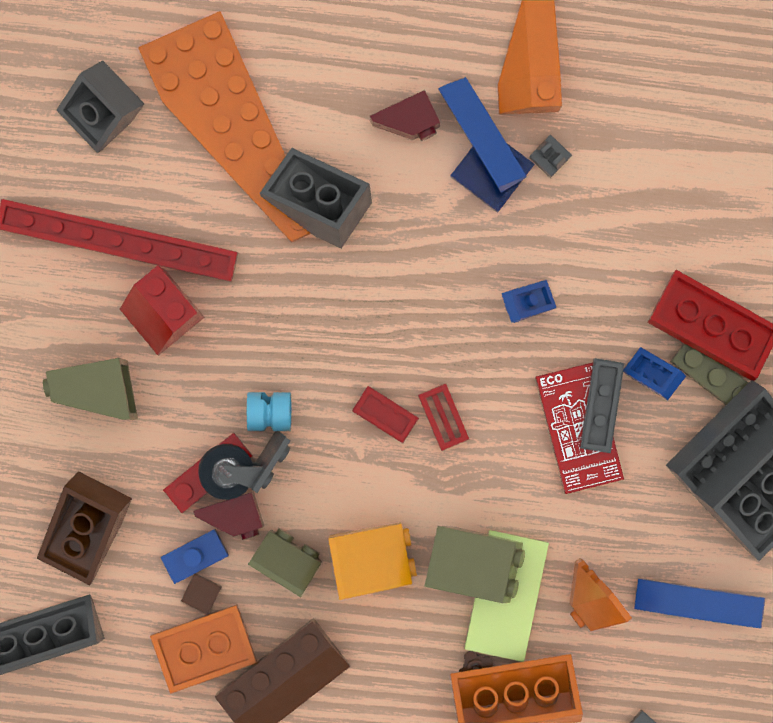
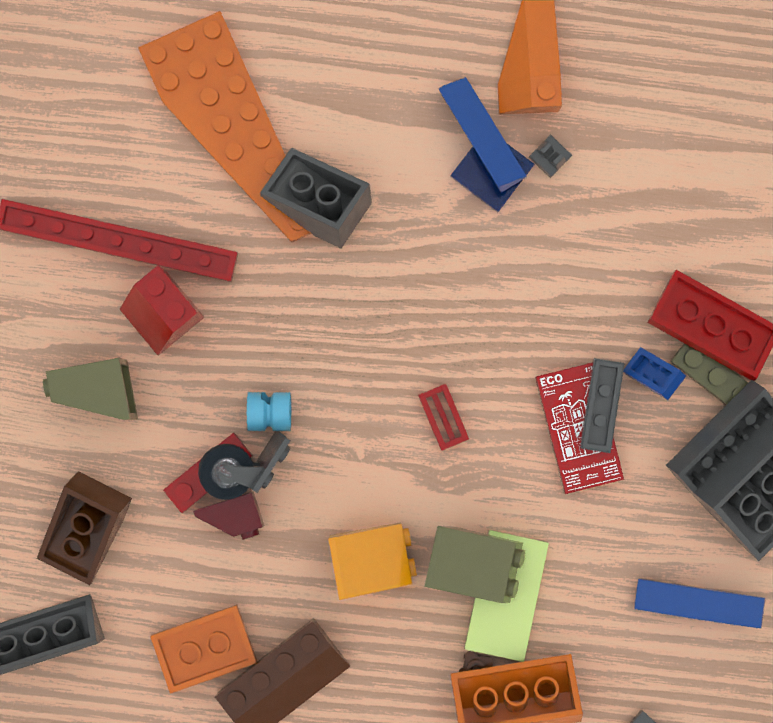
dark grey slope [57,61,144,153] -> none
blue tile [160,529,229,584] -> none
reddish brown tile [181,573,222,615] -> none
olive slope [248,528,322,597] -> none
red plate [352,386,419,443] -> none
dark red slope [370,90,440,141] -> none
blue slope [502,280,557,323] -> none
orange wedge [569,558,632,631] -> none

